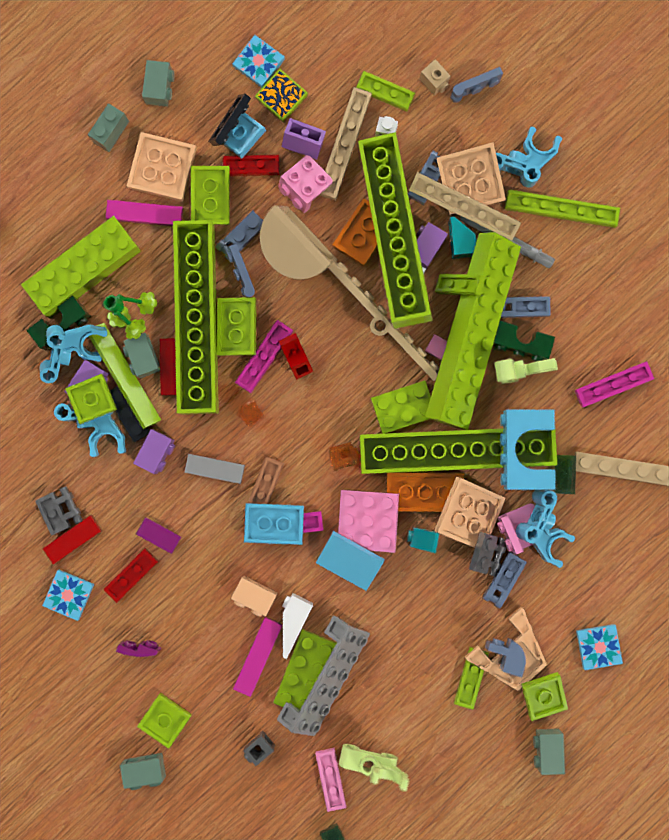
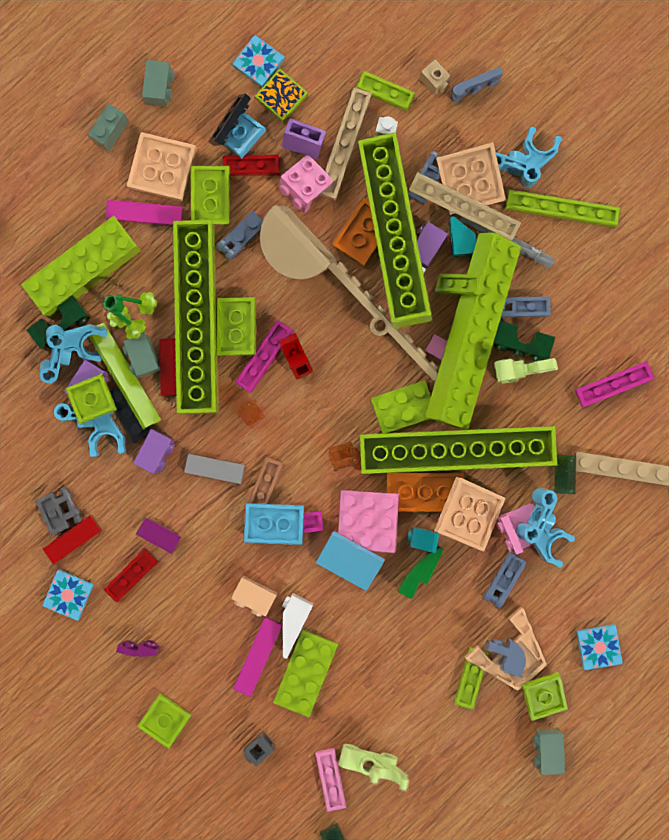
sand green brick [120,753,166,790] -> none
sand blue plate [226,244,255,297] -> none
light grey bracket [277,615,370,736] -> none
flat silver plate [469,532,507,576] -> none
medium azure arch [500,410,555,490] -> none
none -> green slope [397,546,444,599]

